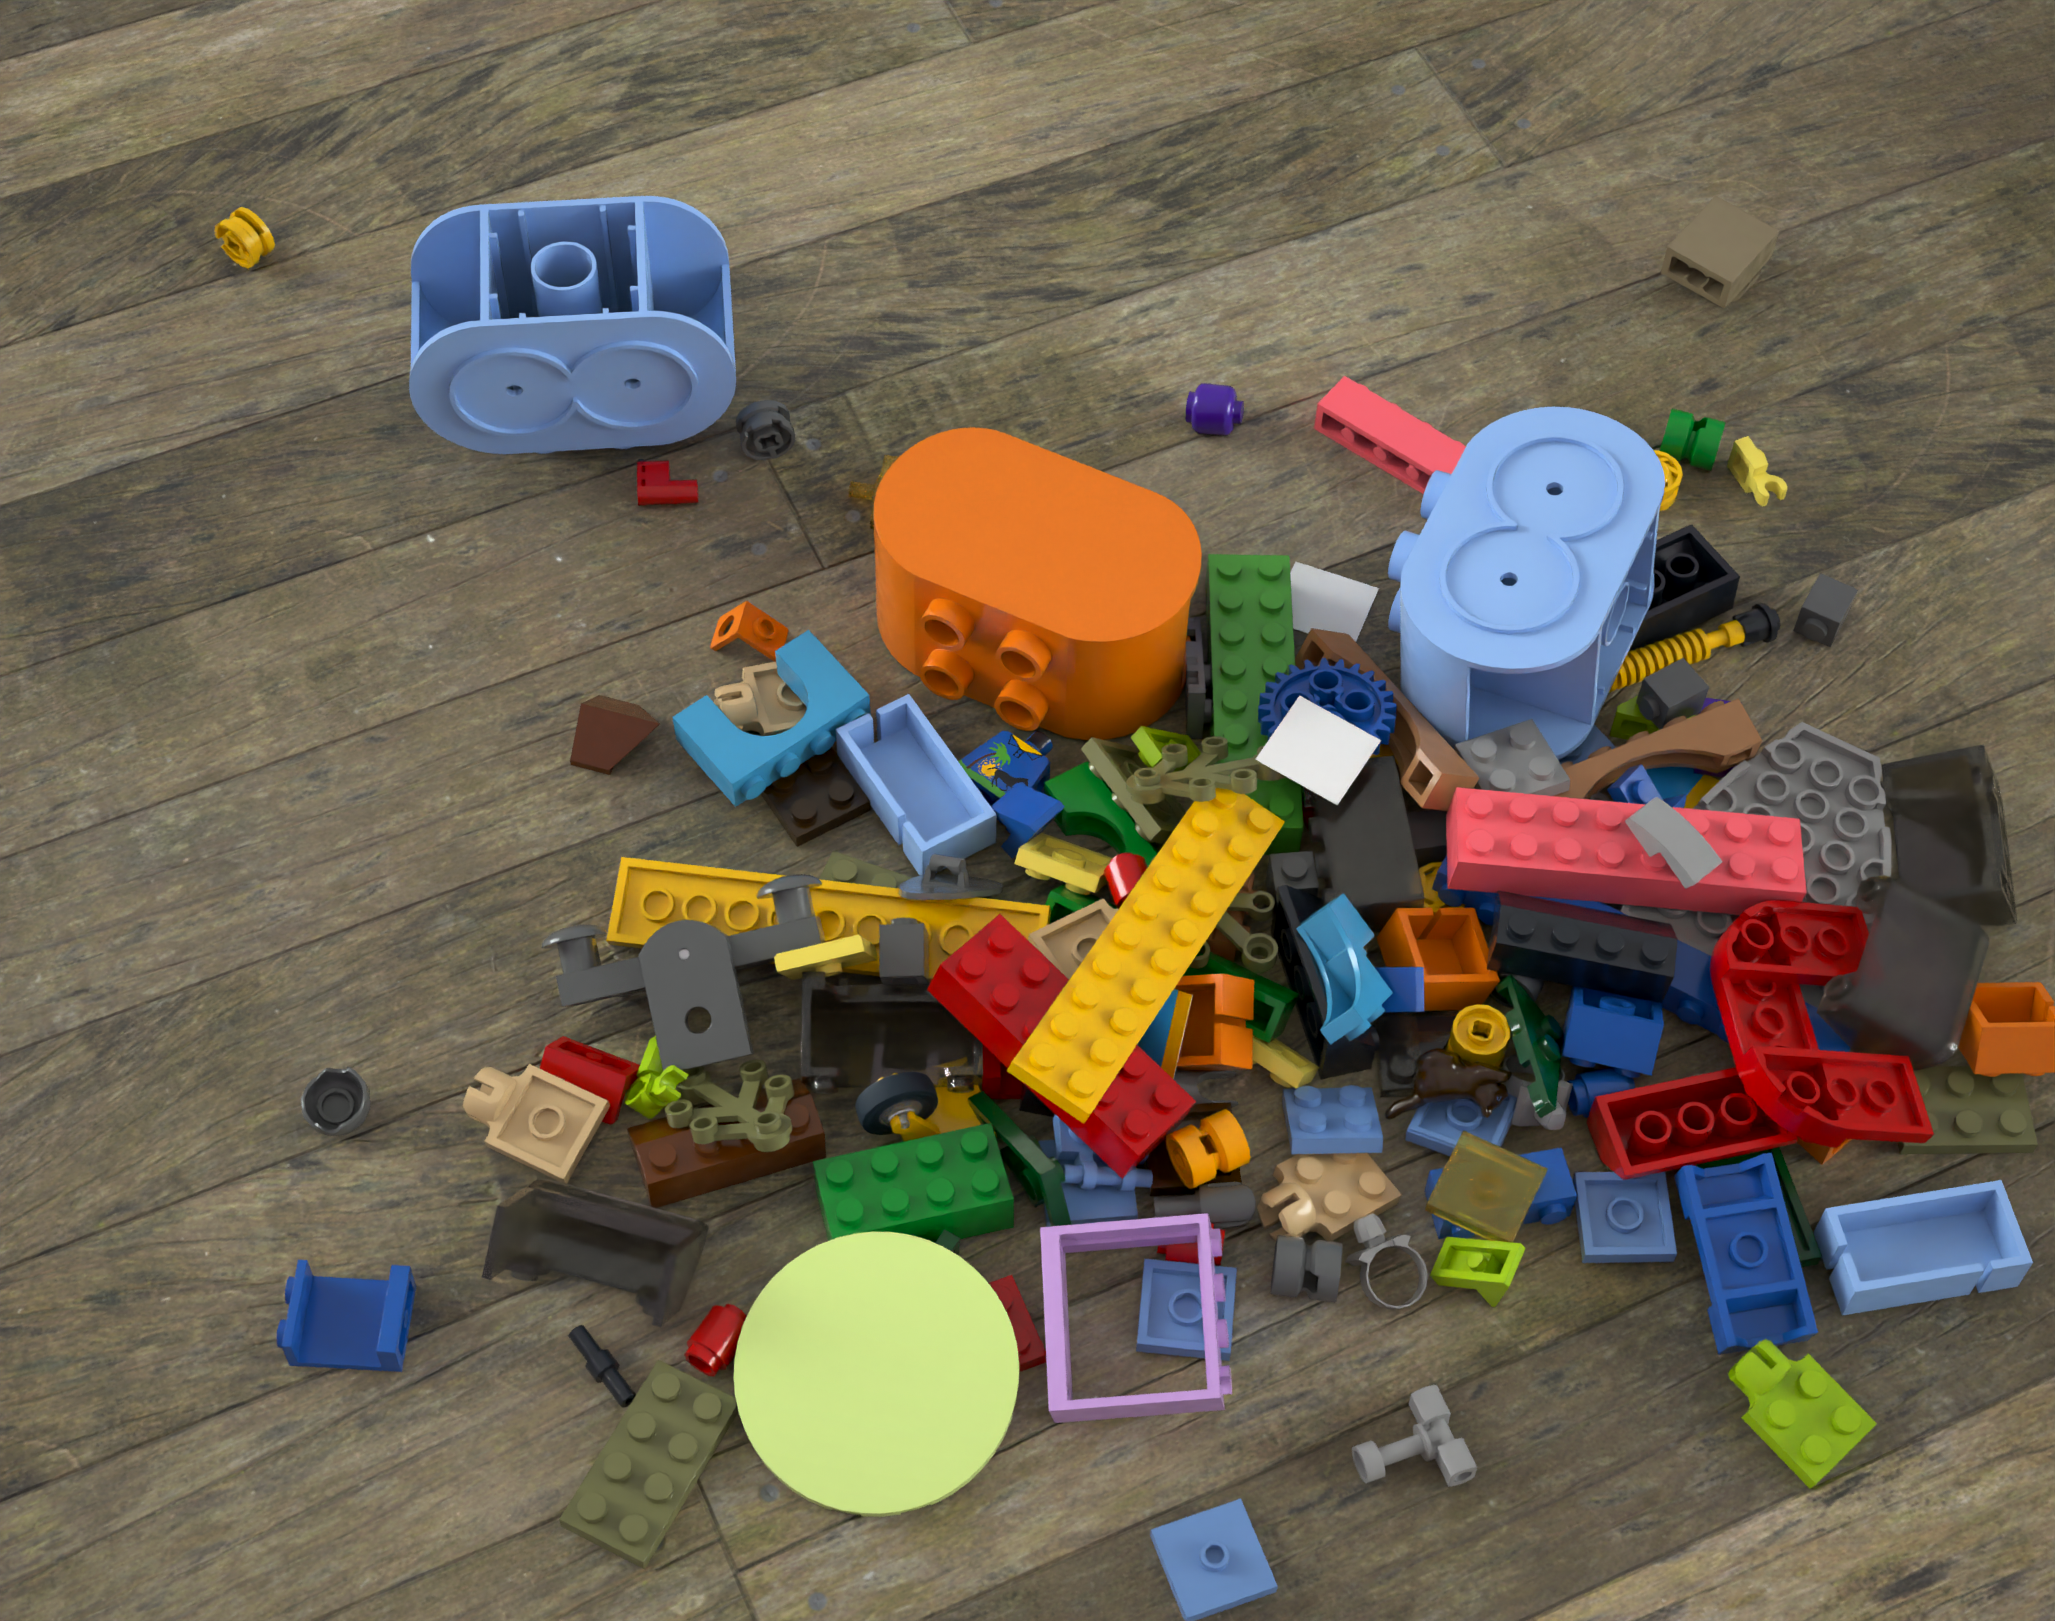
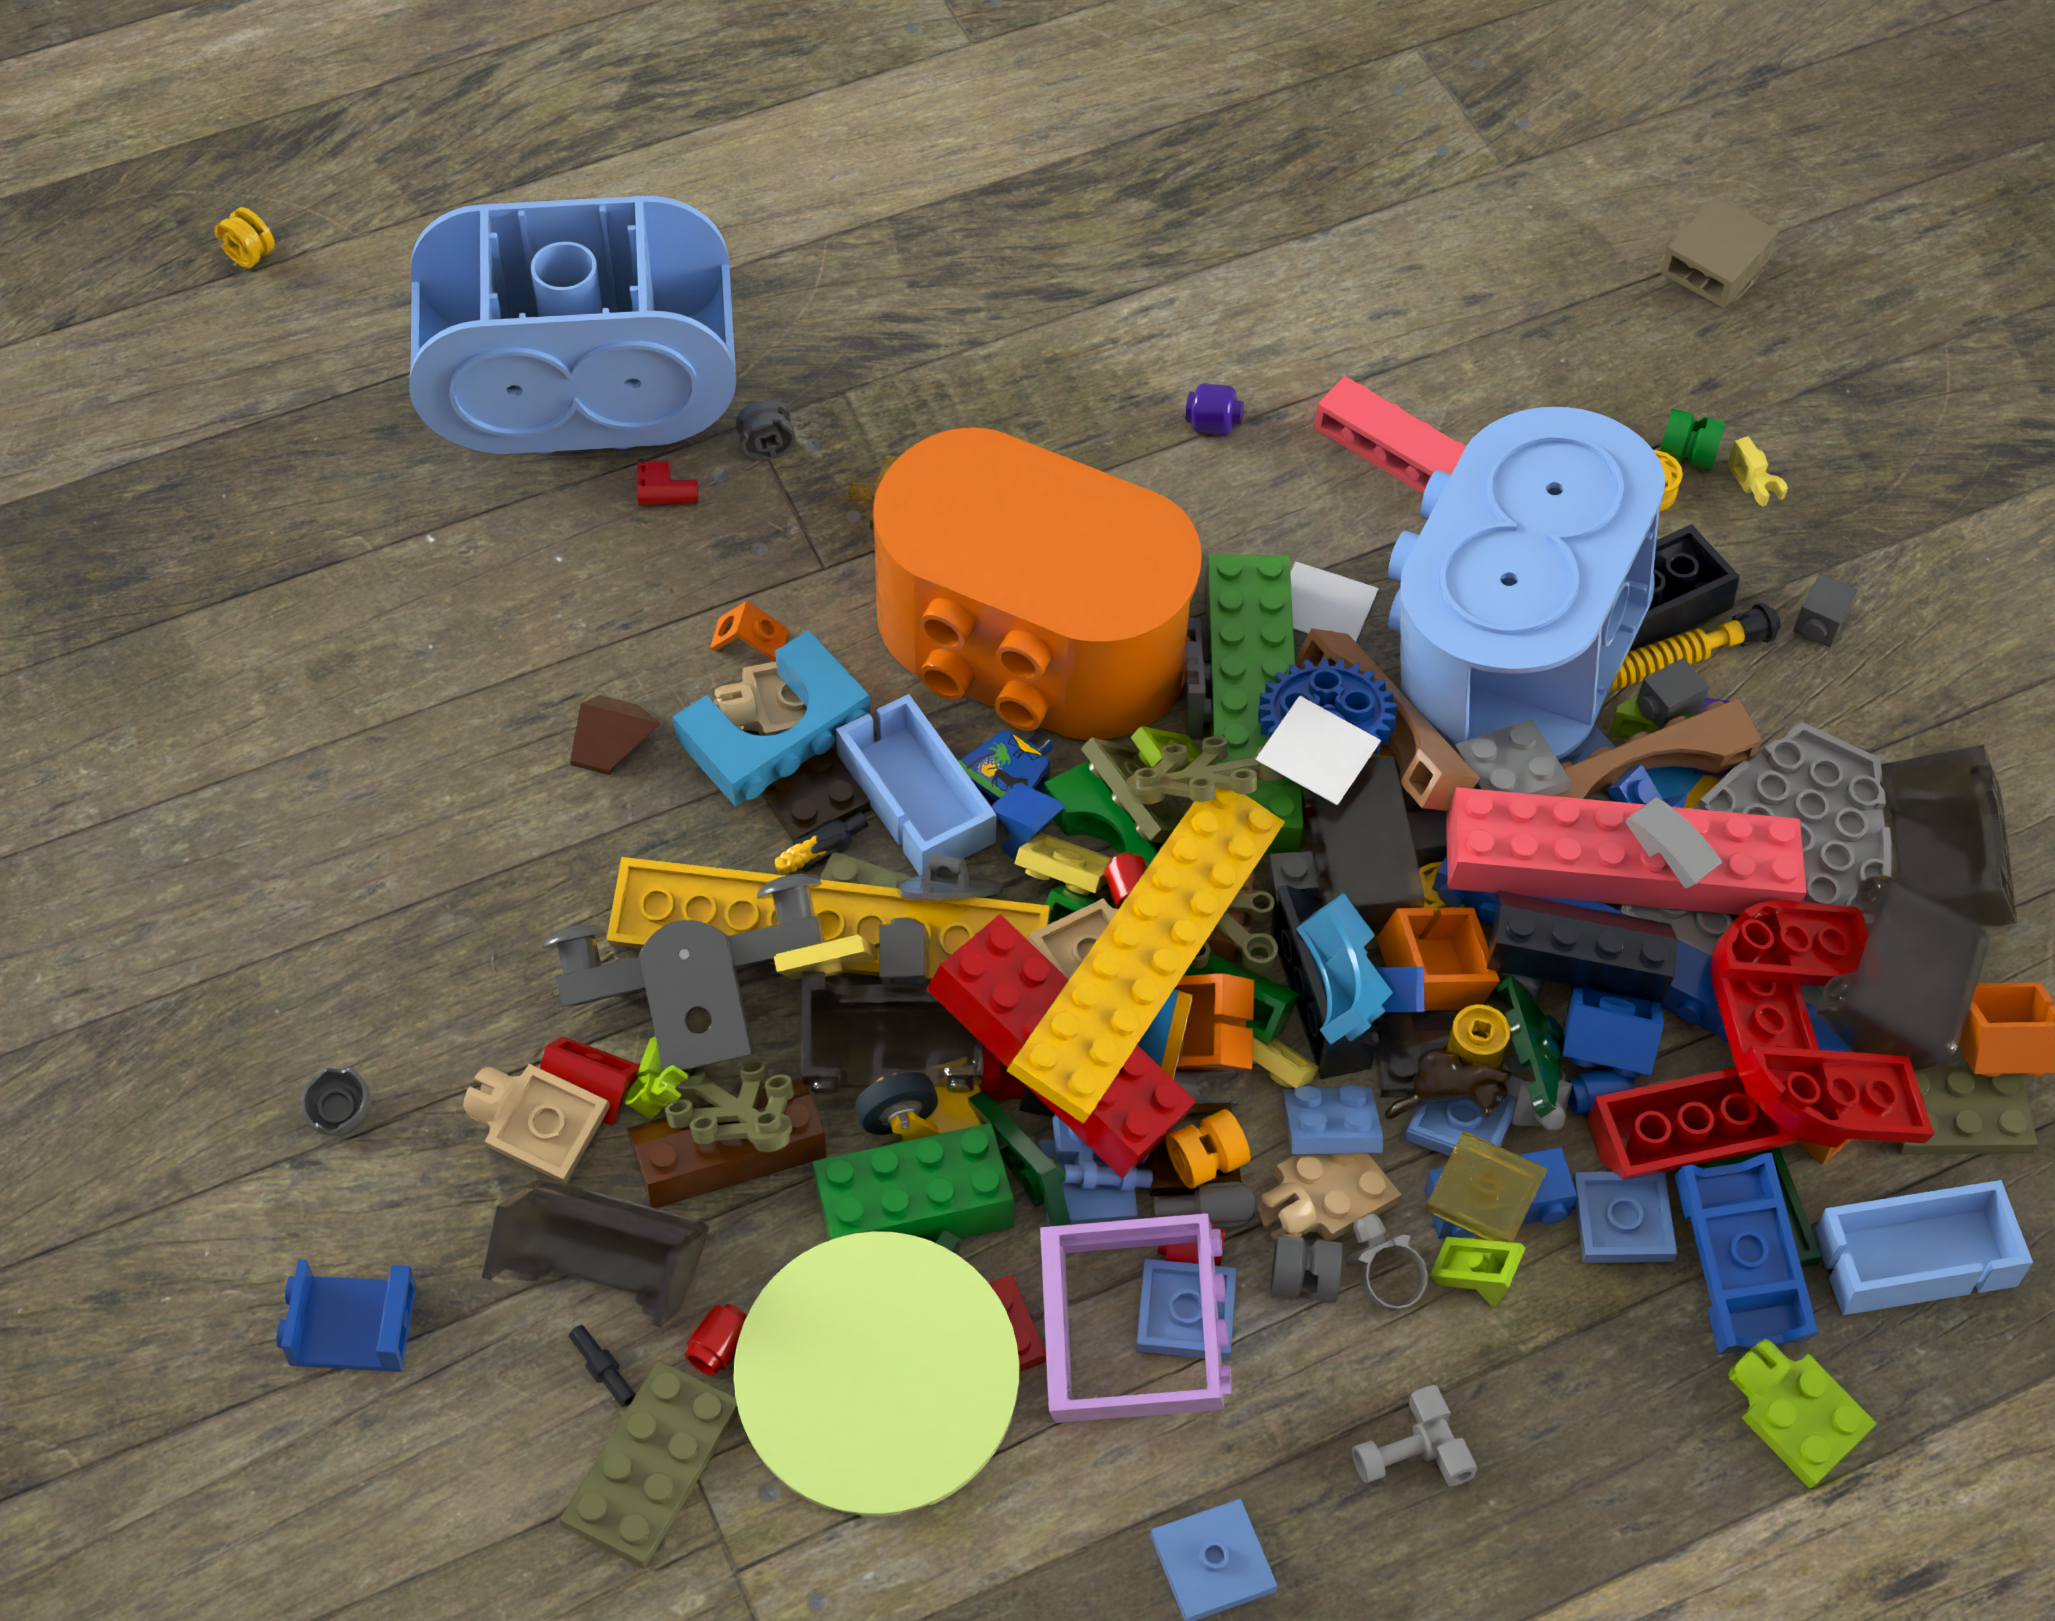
none -> black piece [775,812,869,874]

